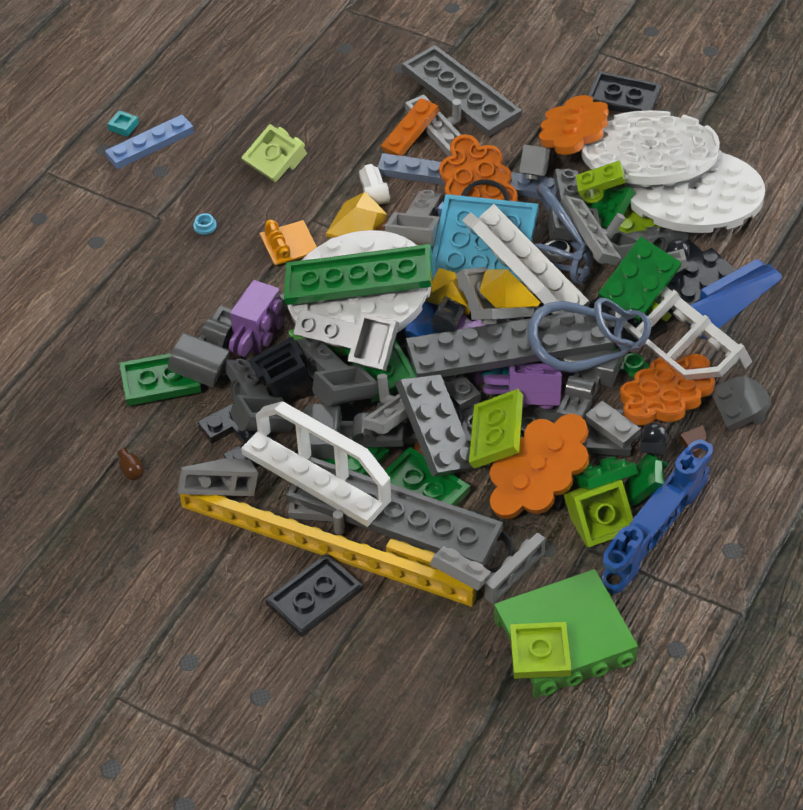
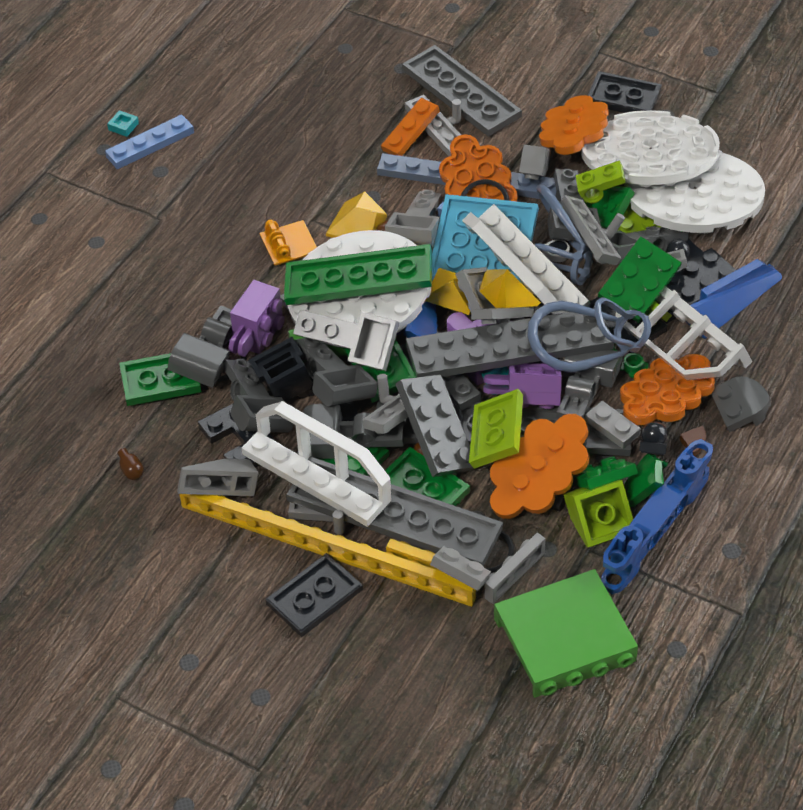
medium azure plate [193,213,217,235] -> none
yellowish green plate [241,124,307,183] -> none
white piece [359,164,390,205] -> none
black tile [430,296,466,333] -> none
lime plate [510,622,571,679] -> none

